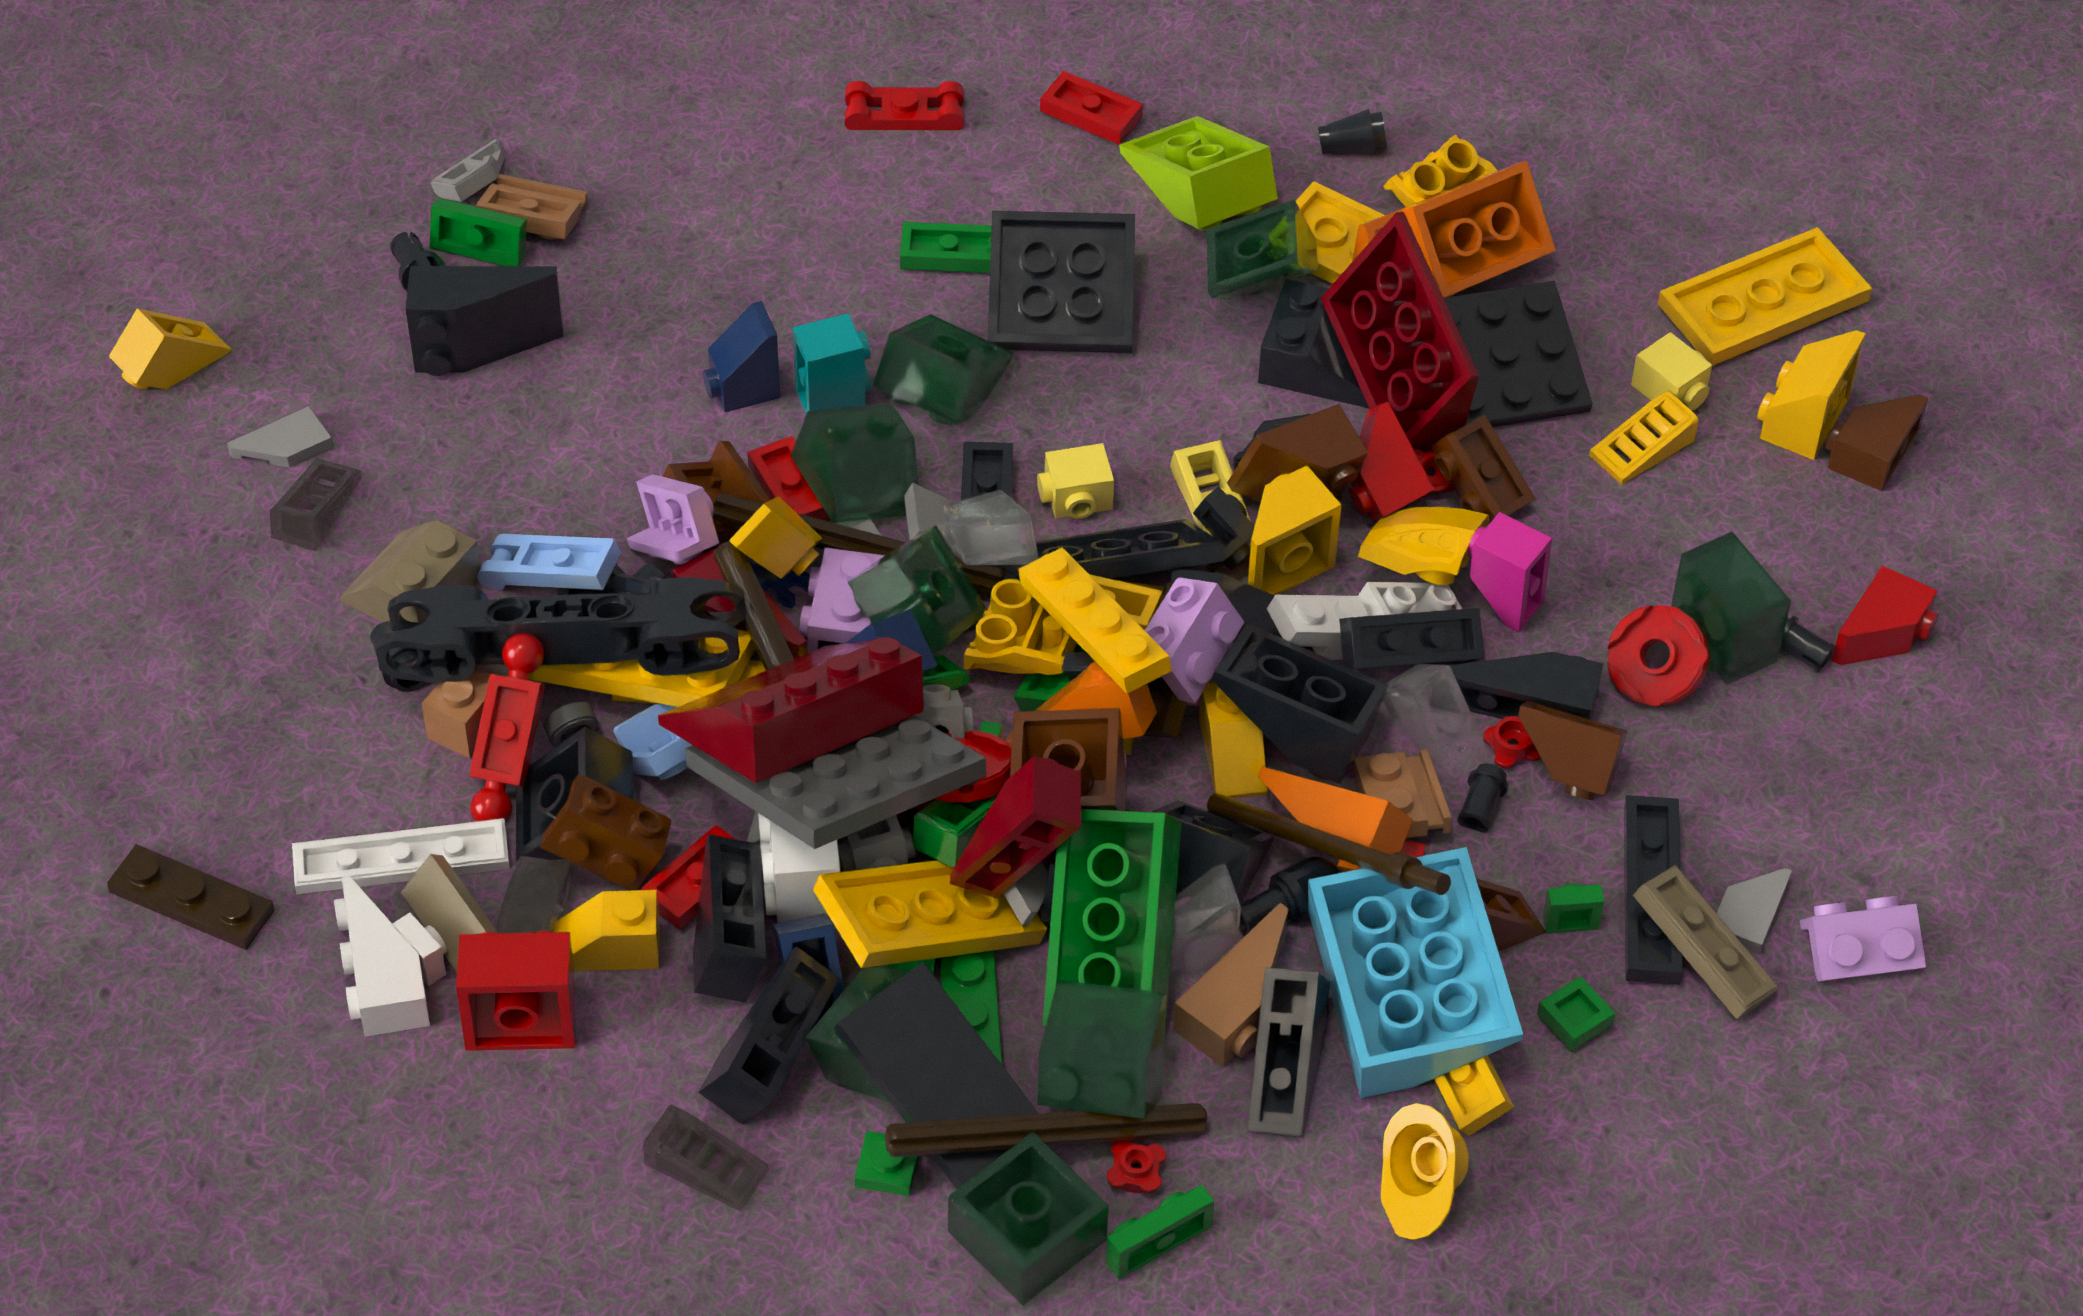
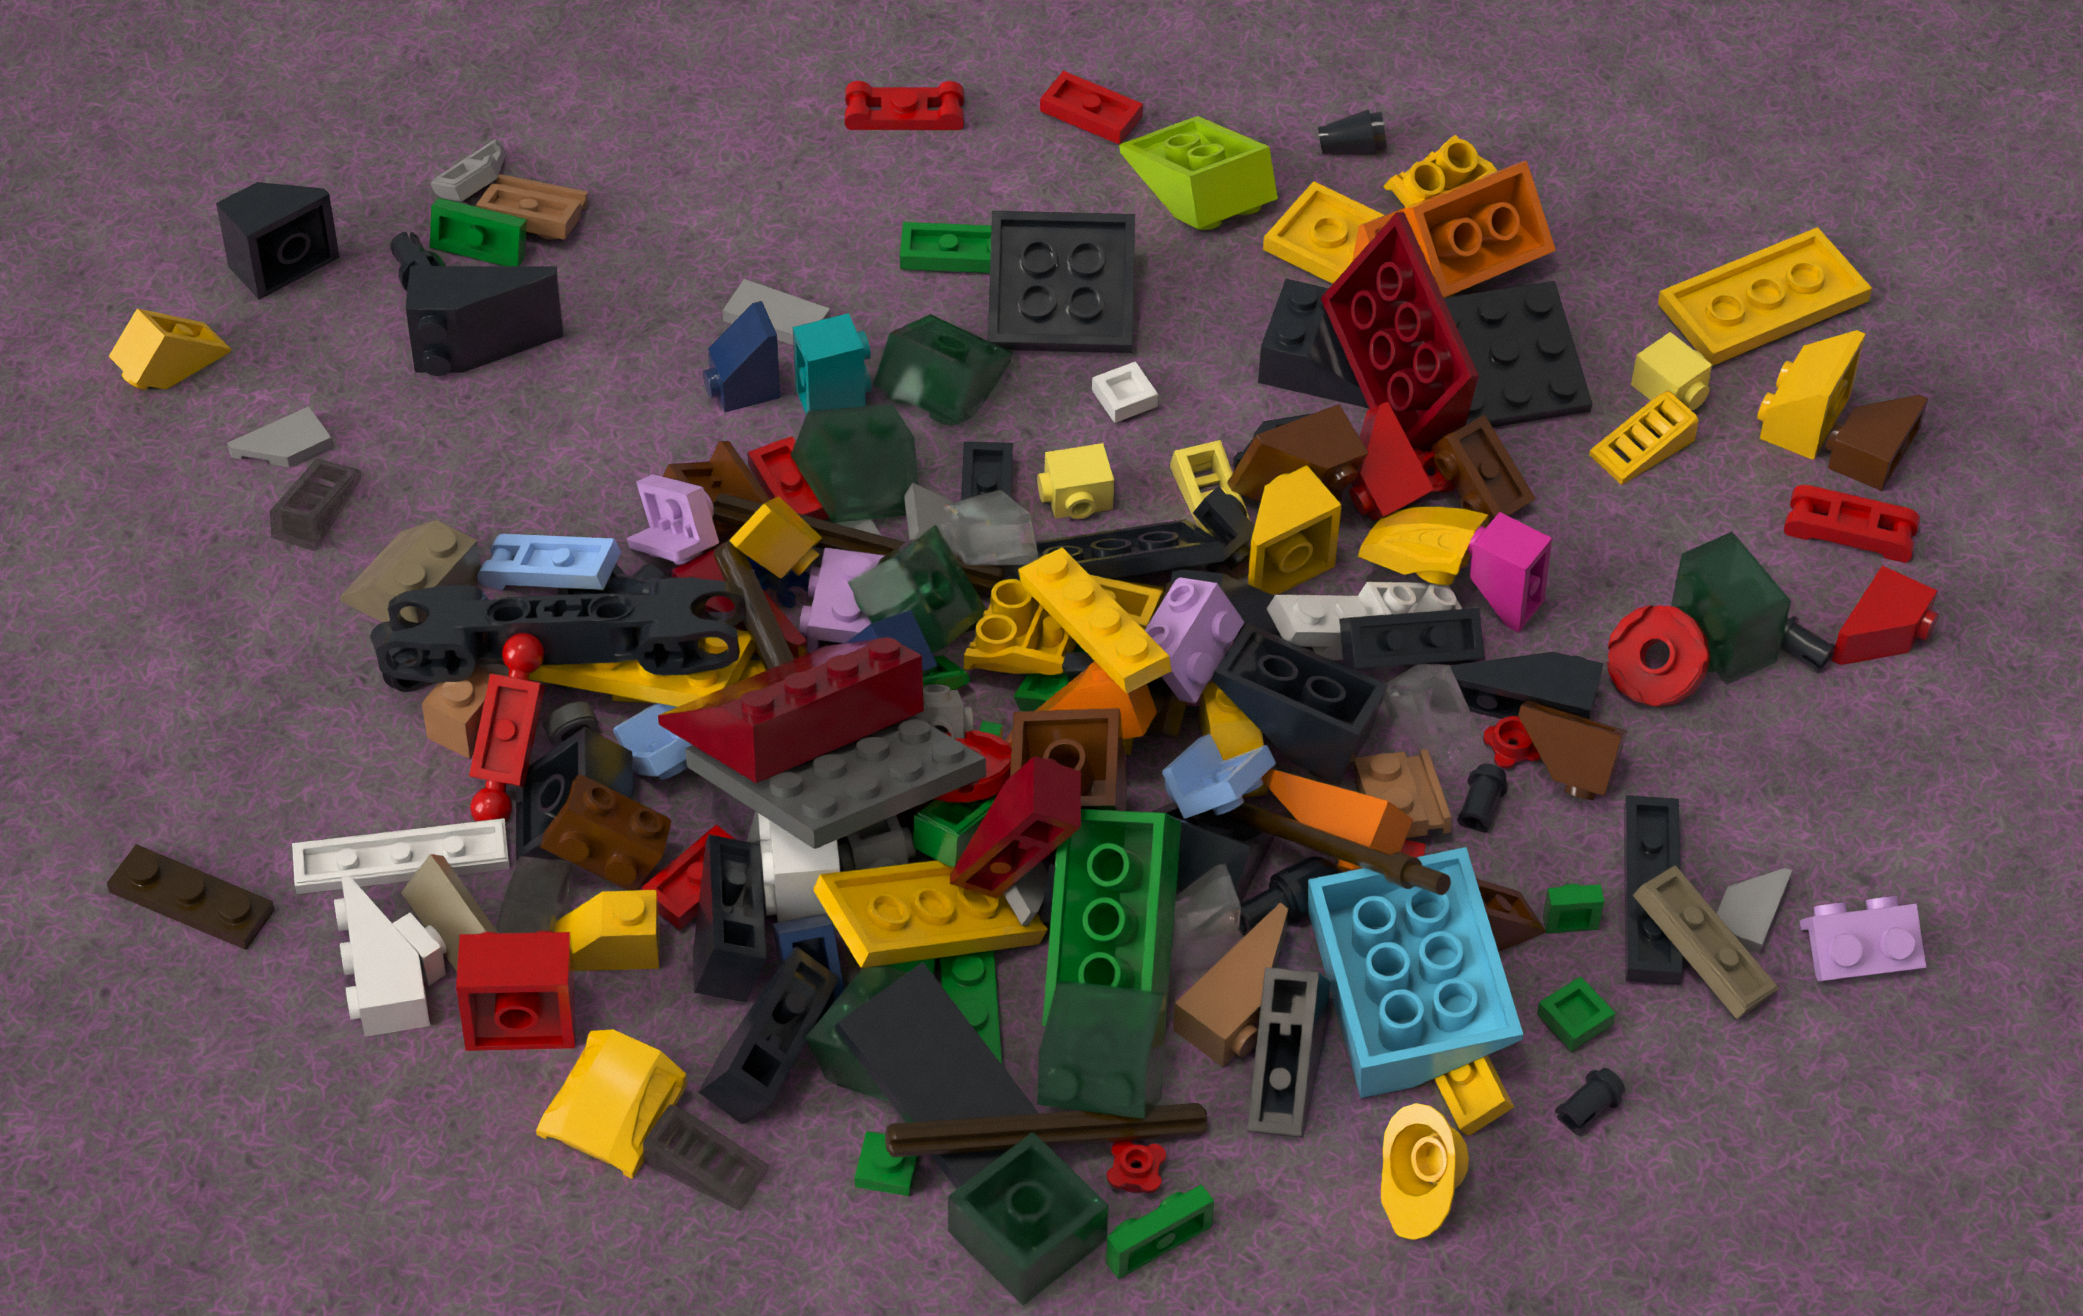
clear green slope [1206,199,1318,300] -> none
none -> black slope [216,182,340,300]
none -> yellow slope [536,1029,688,1179]
none -> light grey tile [722,279,830,345]
none -> white plate [1092,362,1158,423]
none -> light blue bracket [1163,734,1276,819]
none -> black pin [1555,1068,1625,1135]
none -> red plate [1784,485,1920,563]

